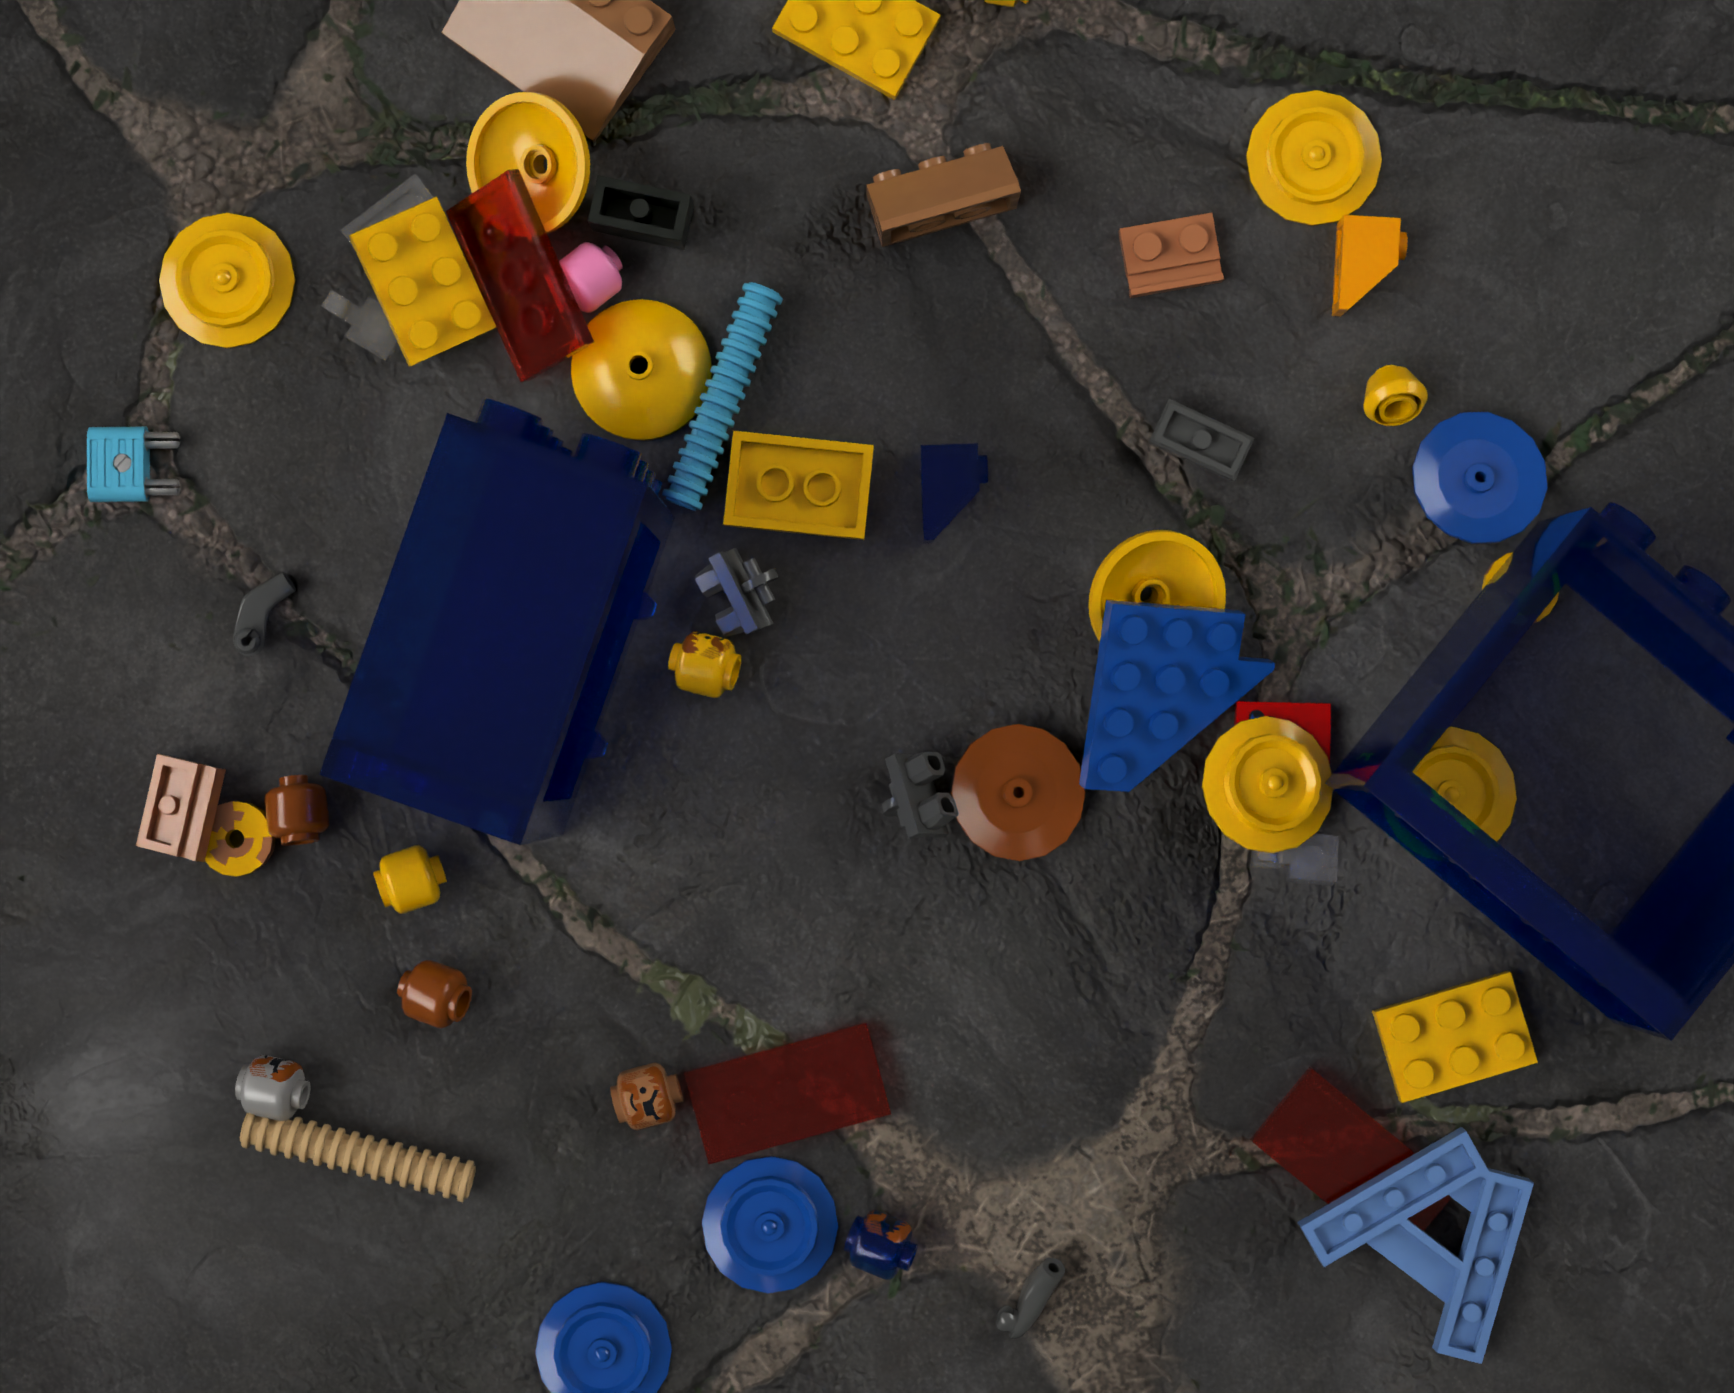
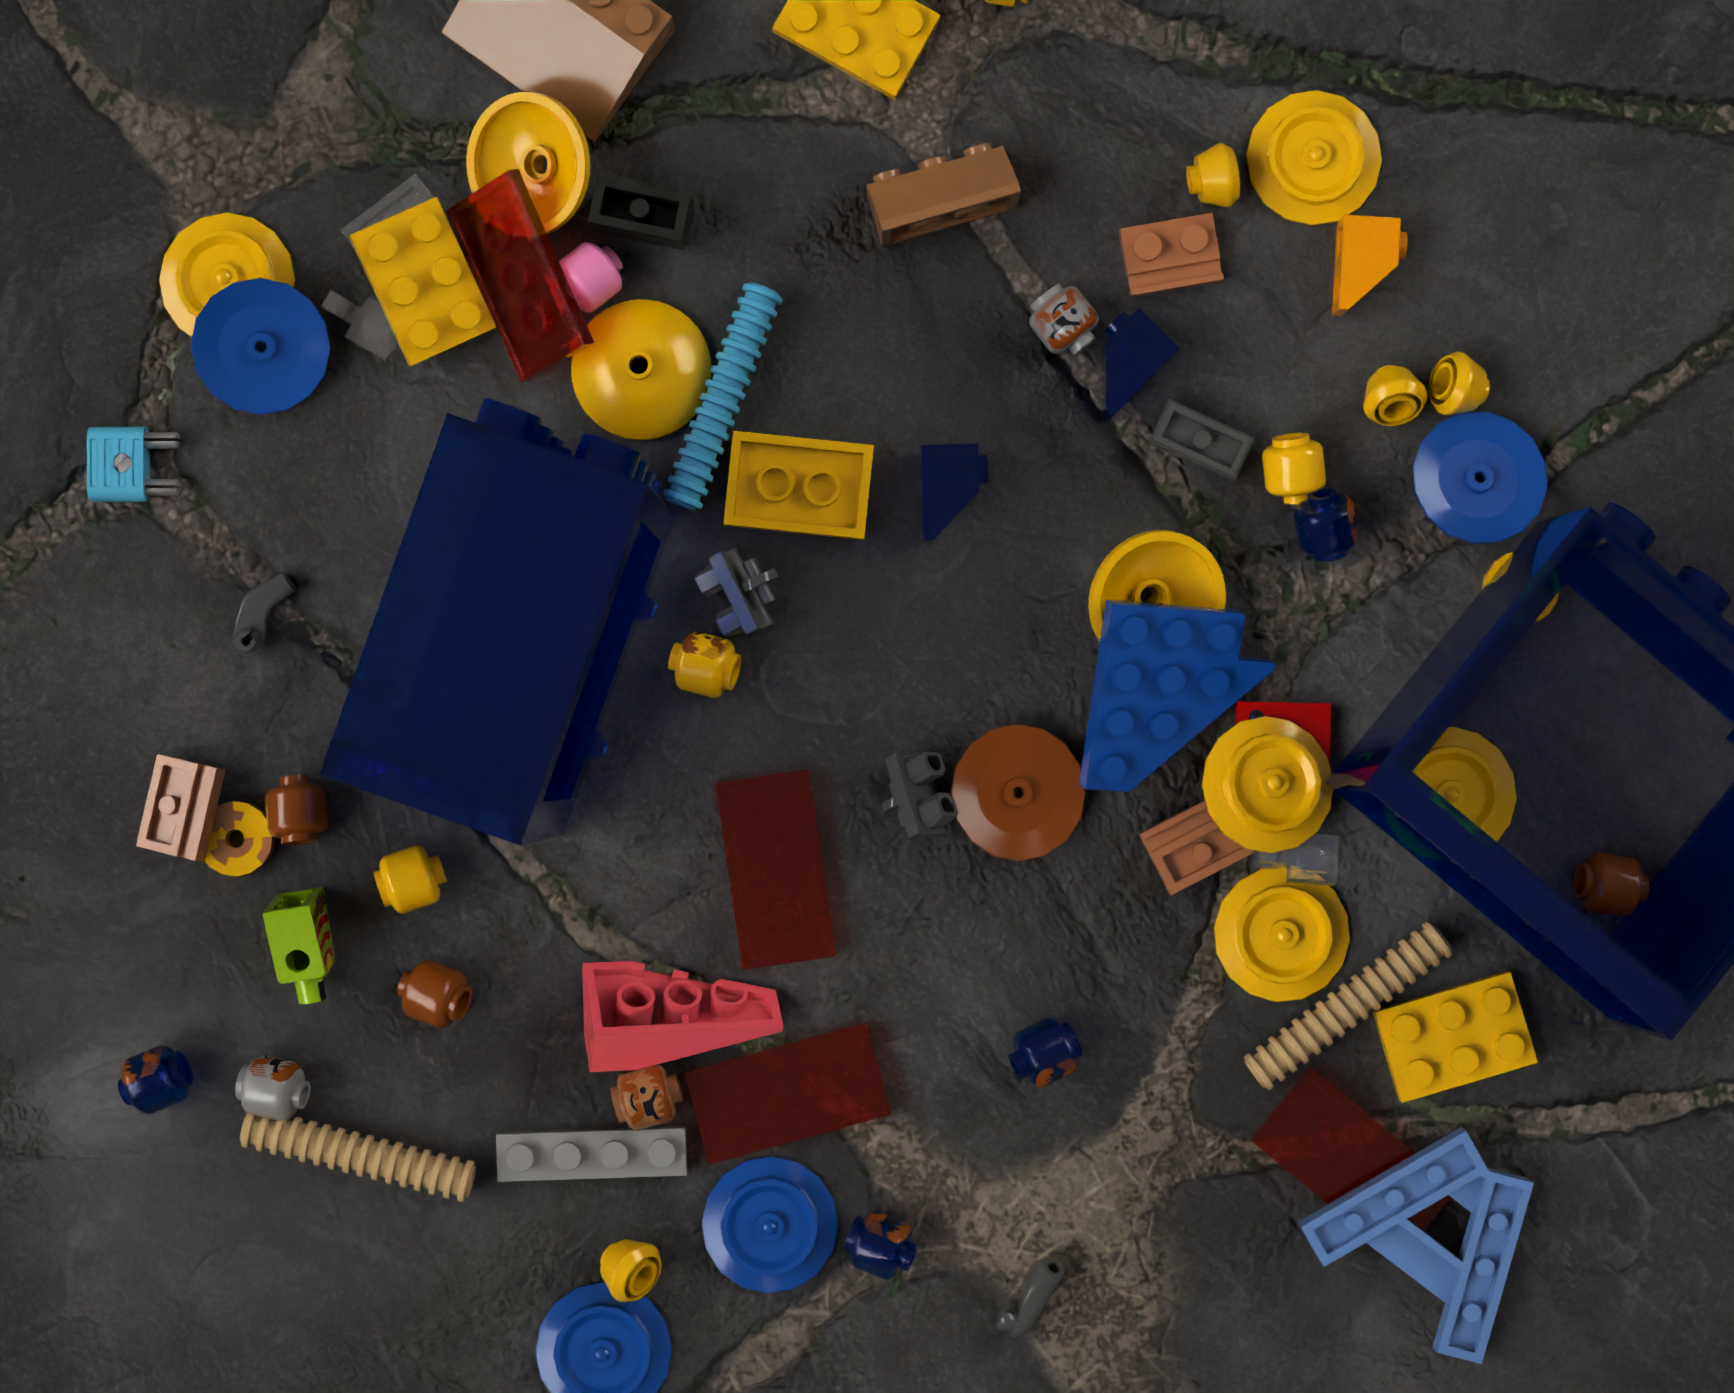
none -> clear blue head [118,1045,193,1115]
none -> blue piece [190,278,330,415]
none -> lime torso [262,886,335,1004]
none -> light grey plate [496,1126,688,1182]
none -> coral wedge [582,961,784,1072]
none -> yellow cone [600,1239,661,1302]
none -> clear red tile [715,769,836,970]
none -> clear blue head [1008,1017,1082,1088]
none -> head [1029,283,1099,356]
none -> clear blue slope [1102,309,1179,421]
none -> nougat plate [1138,800,1255,895]
none -> yellow cone [1186,143,1240,208]
none -> yellow piece [1214,866,1350,1002]
none -> tan piece [1244,921,1452,1090]
none -> yellow head [1262,432,1326,504]
none -> clear blue head [1293,487,1359,562]
none -> yellow cone [1428,351,1490,415]
none -> dark orange head [1573,852,1649,917]

